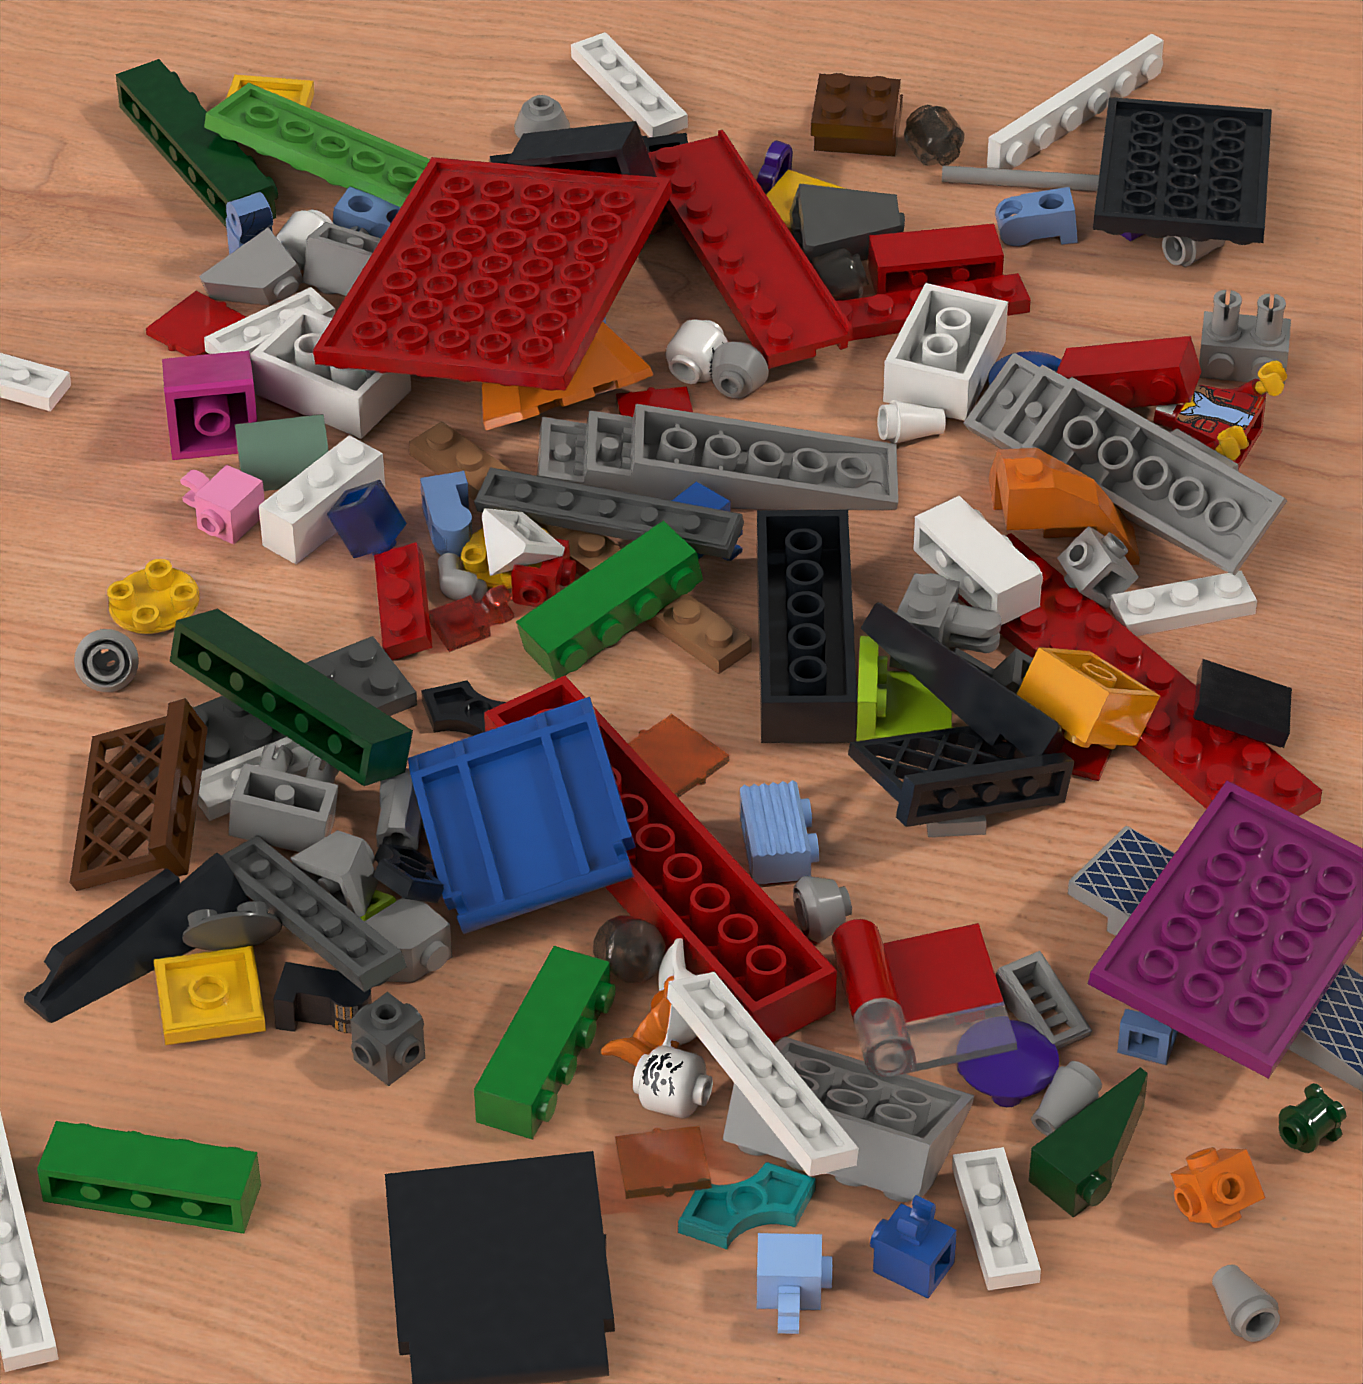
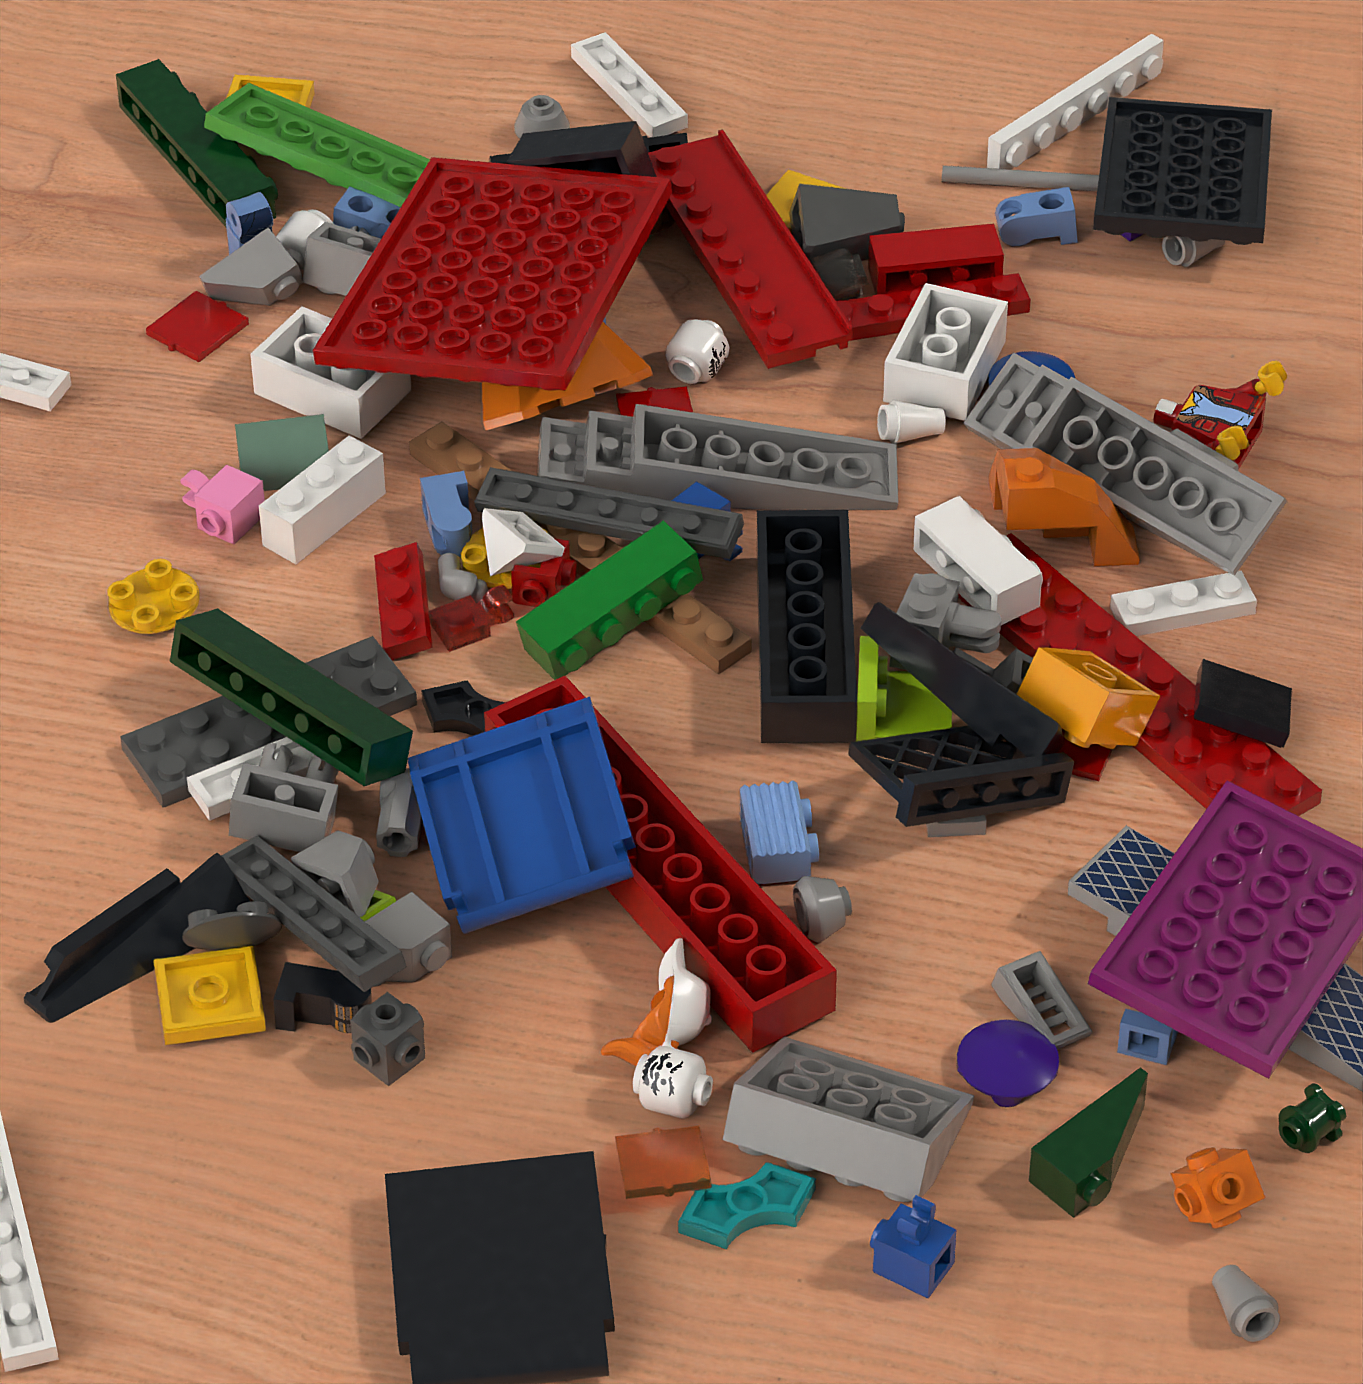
green brick [37,1121,261,1234] -> none
reddish brown fence [70,698,208,891] -> none
light grey cone [74,629,139,692] -> none
dark pink slope [162,350,257,460] -> none
white plate [204,287,336,360] -> none
clear blue brick [327,480,407,558] -> none
black tile [373,843,444,903] -> none
green brick [474,946,616,1140] -> none
clear smoke head [593,915,666,983] -> none
clear orange piece [628,714,729,798] -> none
white plate [667,972,859,1177] -> none
light grey cone [712,342,769,398] -> none
dark purple tile [757,140,793,194] -> none
light blue brick [757,1233,832,1334] -> none
reddish brown bracket [811,73,903,157] -> none
door [831,919,1018,1077] -> none
clear smoke head [904,105,965,166] -> none
white plate [952,1147,1041,1290] -> none
light grey cone [1031,1061,1102,1136] -> none
red brick [1057,336,1202,408] -> none
light grey brick [1057,526,1139,608] -> none
light grey brick [1199,290,1291,385] -> none

